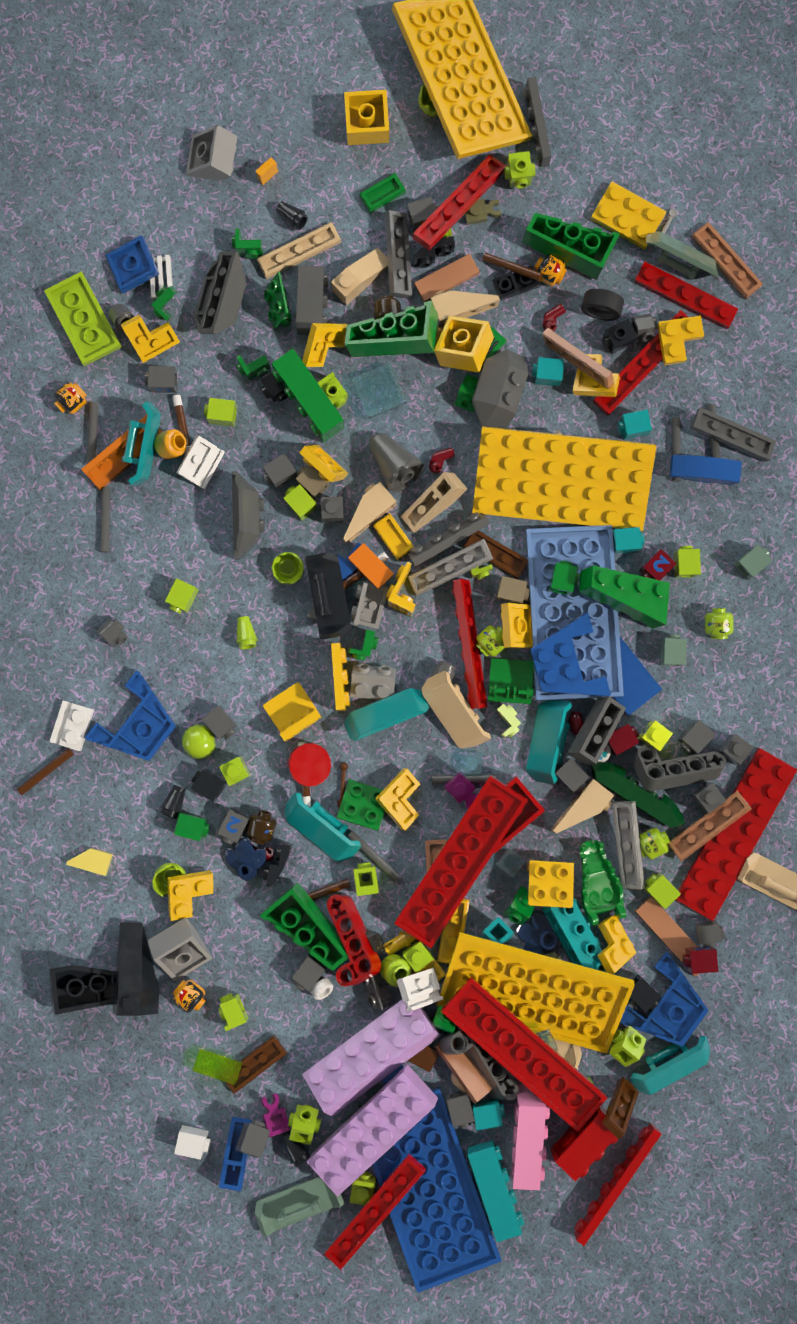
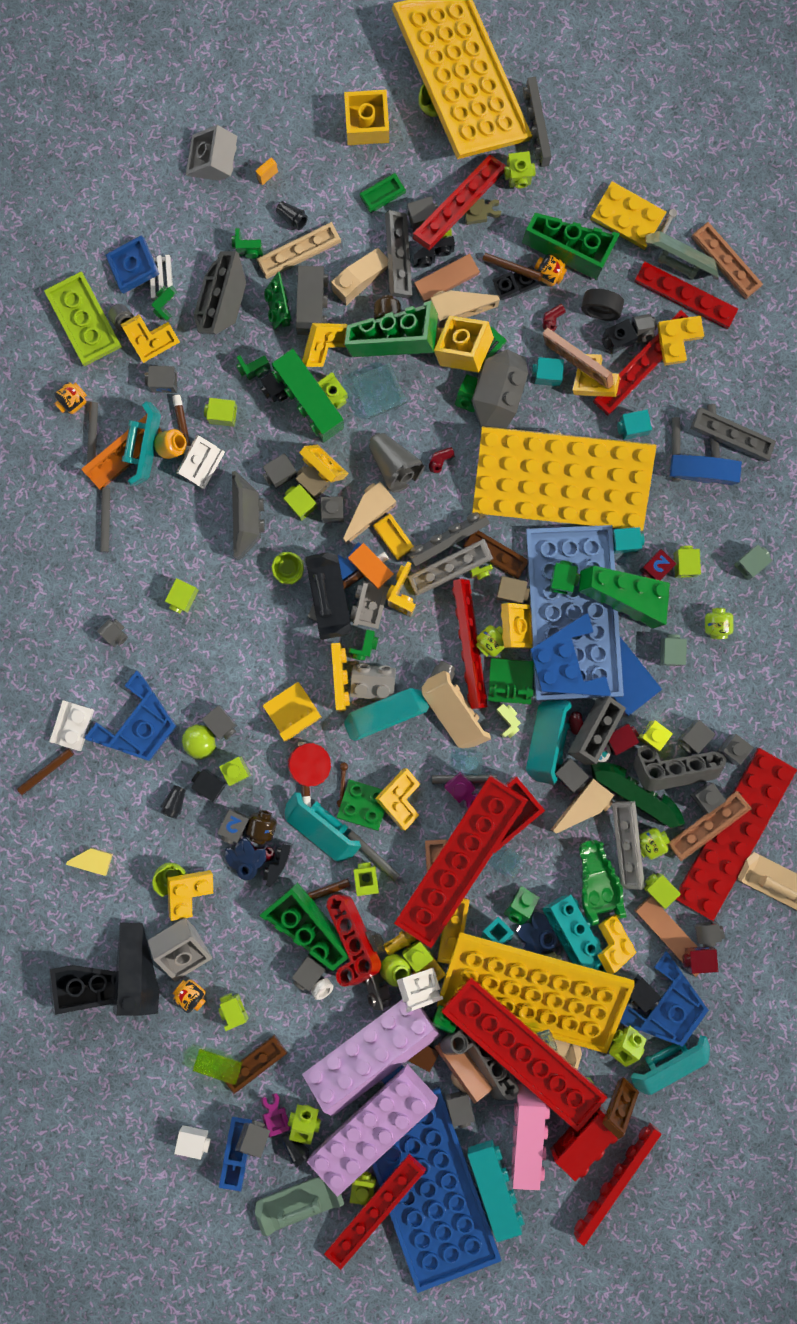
green brick [174,812,210,841] -> none
lime cone [236,616,258,650] -> none
tan slope [401,472,467,532] -> none
teal brick [471,1098,506,1130] -> none
yellow bracket [526,860,574,908] -> none

